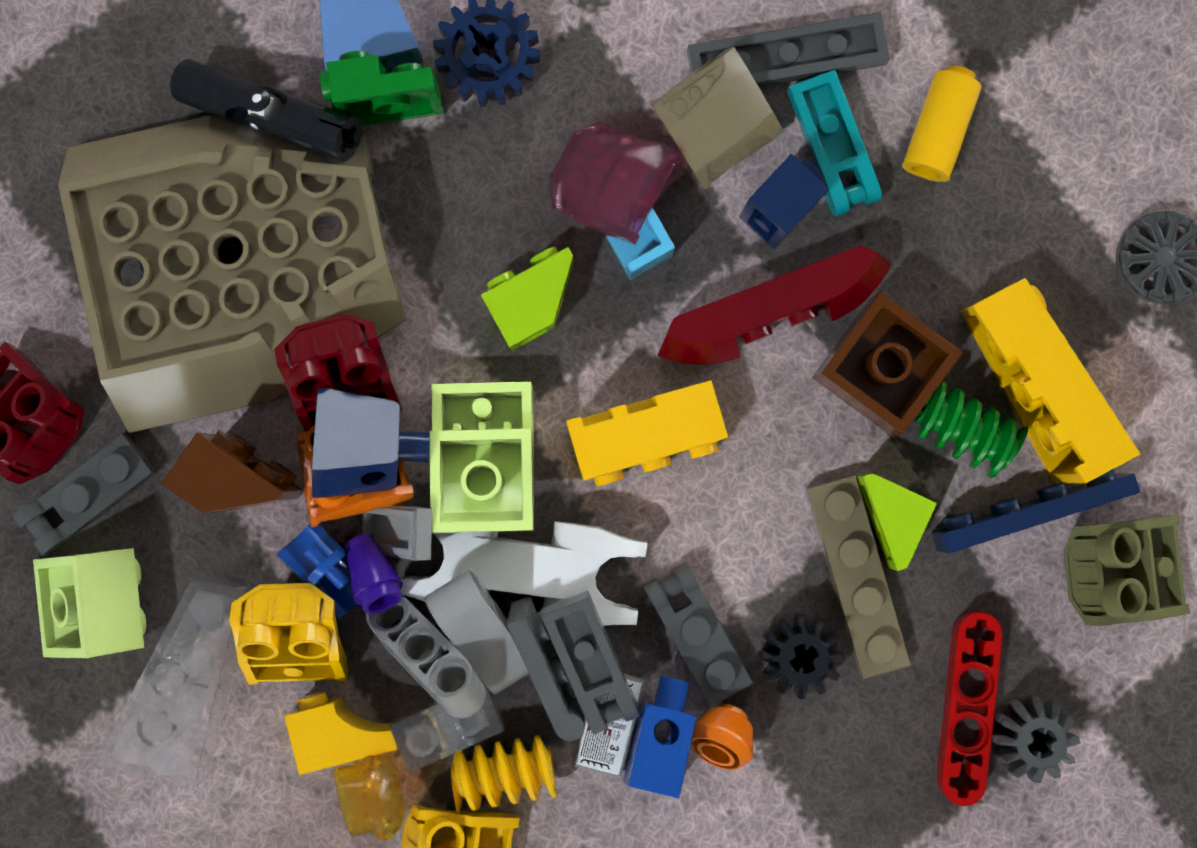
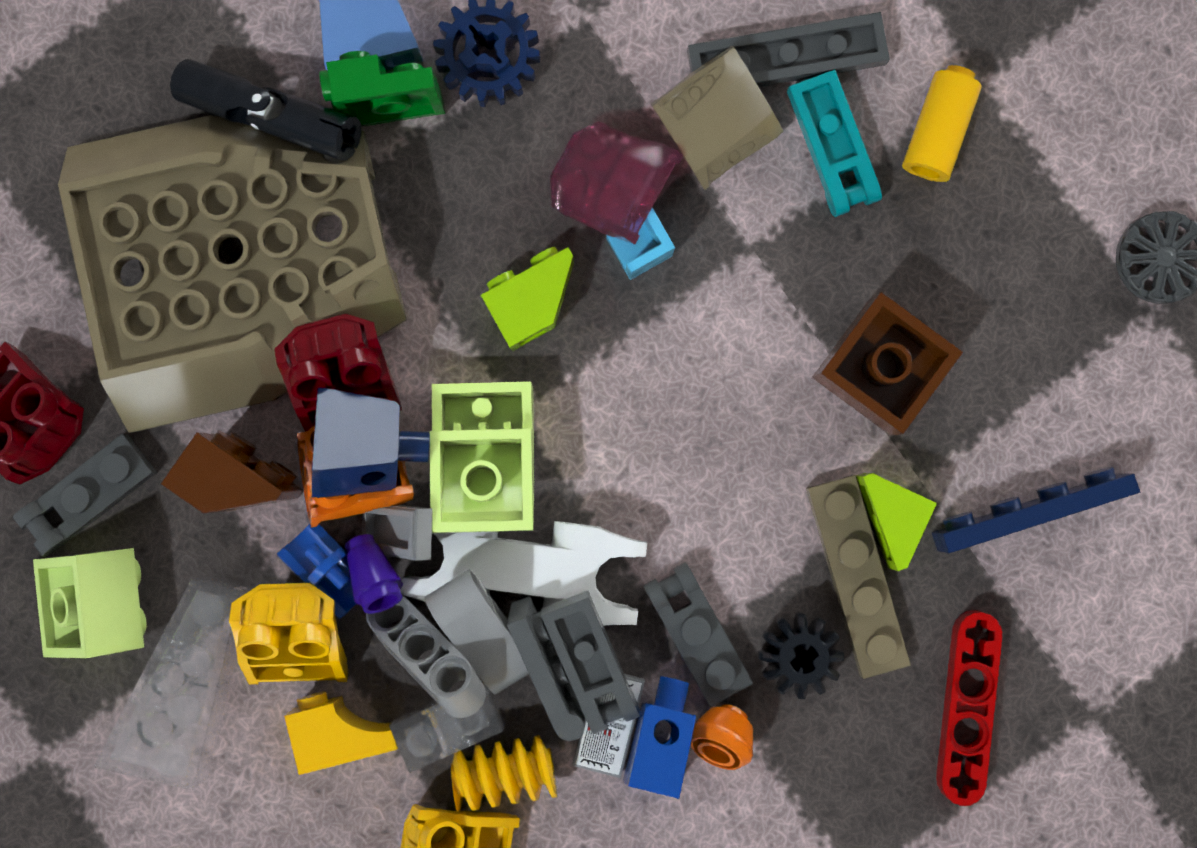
clear yellow piece [334,753,405,841] -> none
yellow wedge [566,380,728,487] -> none
dark red brick [657,245,891,365] -> none
dark blue brick [739,154,829,250] -> none
green piece [914,380,1028,478] -> none
yellow wedge [960,278,1141,483] -> none
dark grey gear [991,695,1081,783] -> none
olive slope [1063,515,1190,626] -> none

